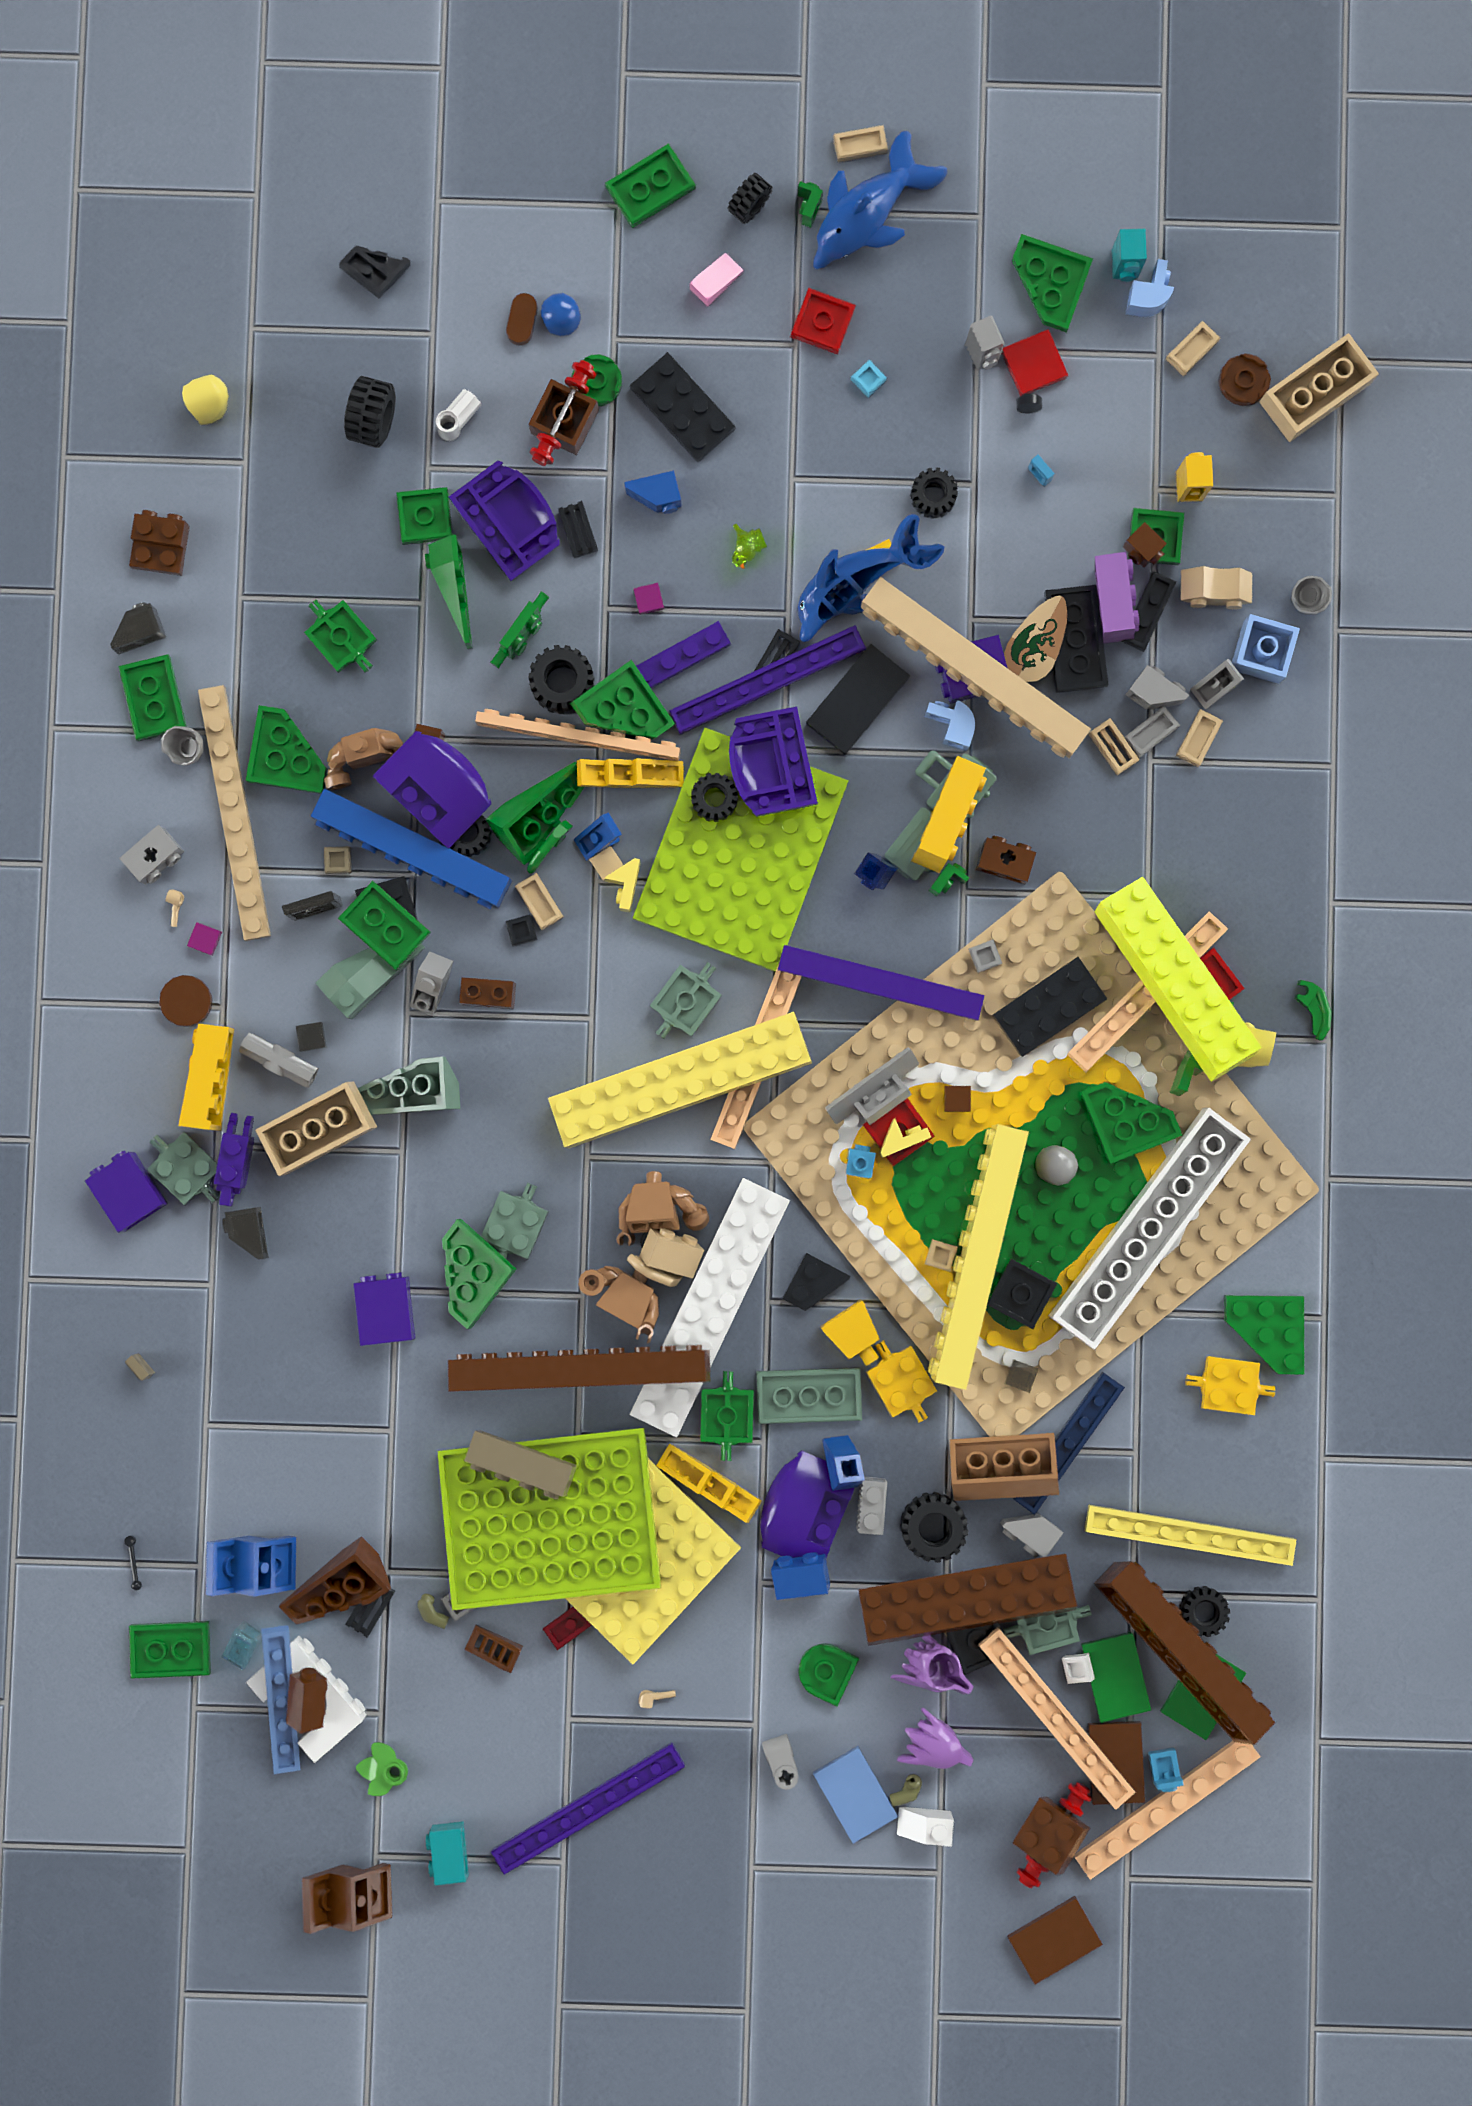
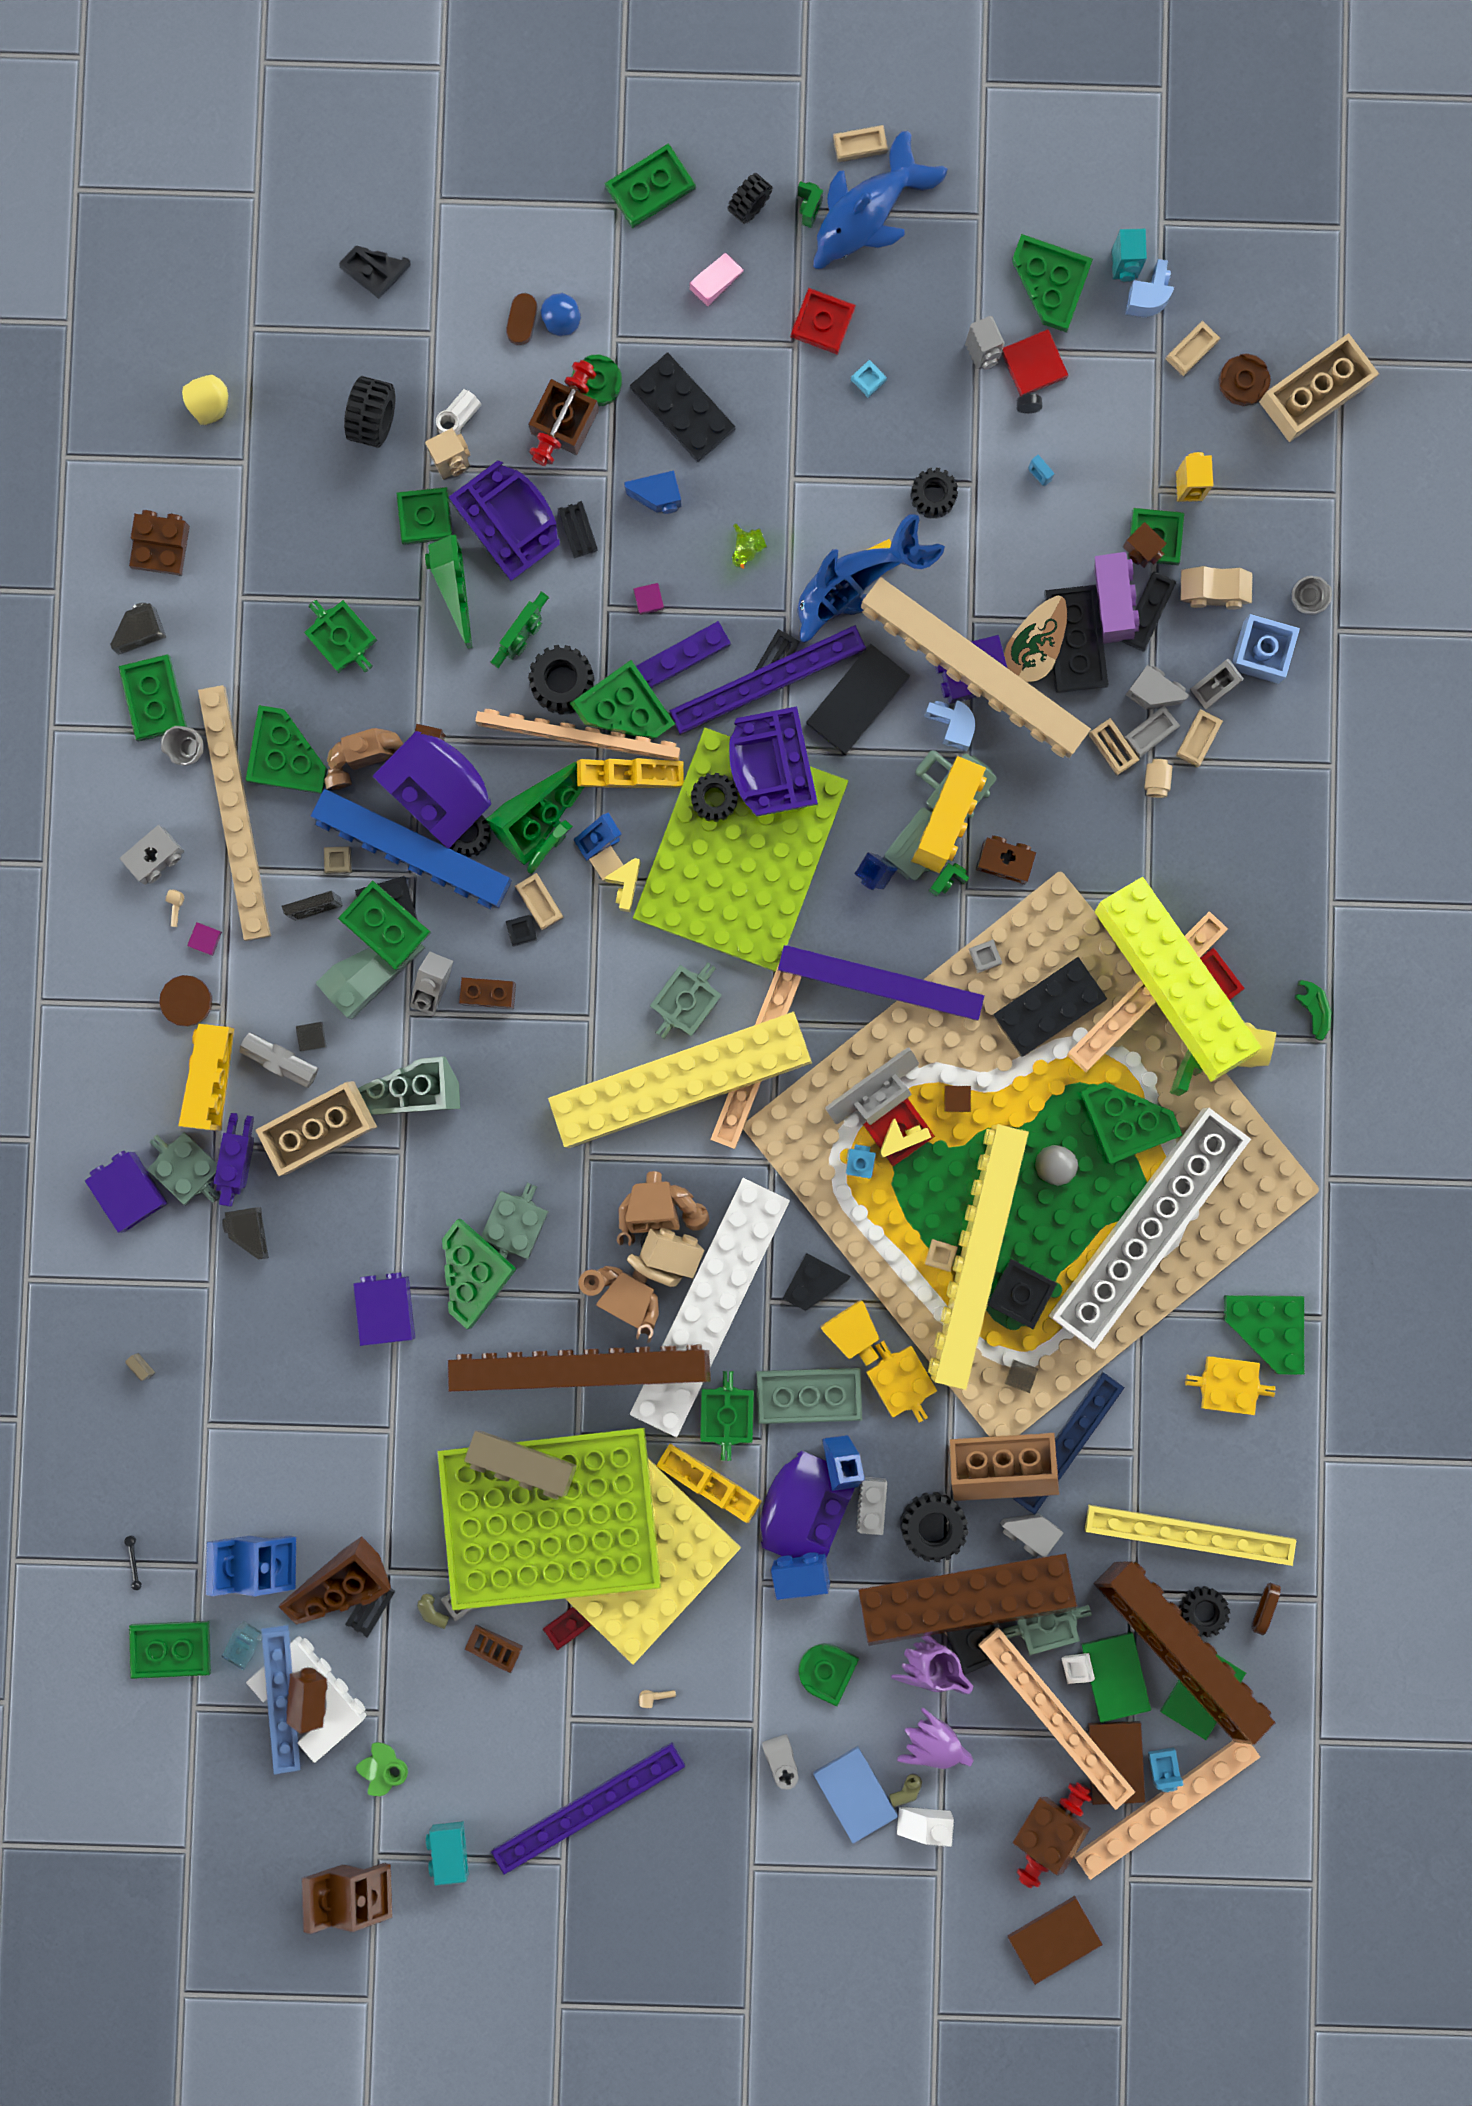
none -> tan brick [425,428,471,480]
none -> tan brick [1144,759,1173,798]
none -> reddish brown tile [1252,1582,1281,1636]

